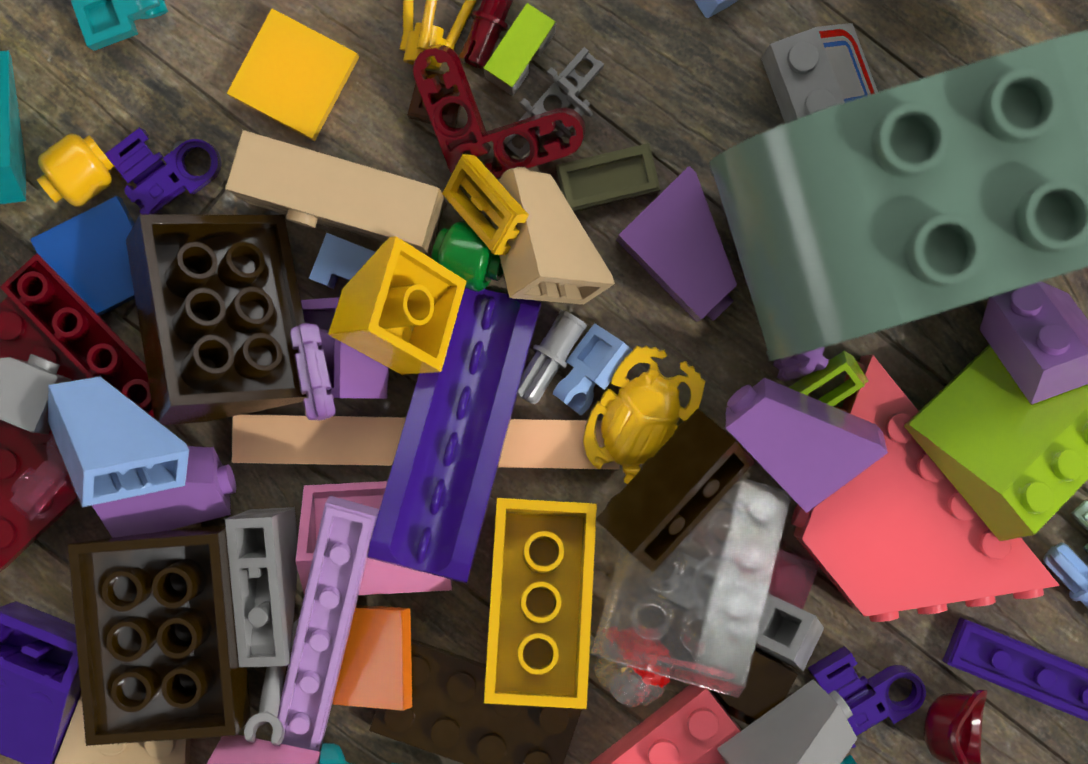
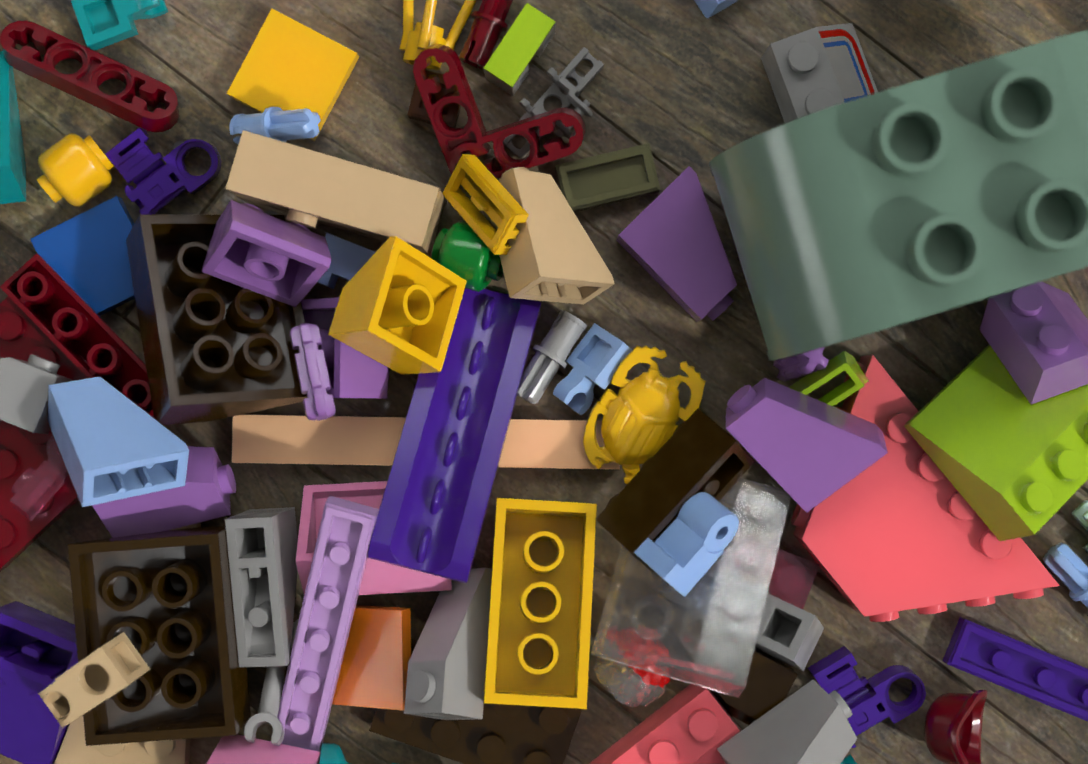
none -> dark red beam [0,21,179,132]
none -> tan leg [38,632,150,728]
none -> medium lavender slope [202,200,332,307]
none -> light blue axle [229,106,321,144]
none -> light grey slope [404,567,492,720]
none -> light blue leg [634,492,739,597]

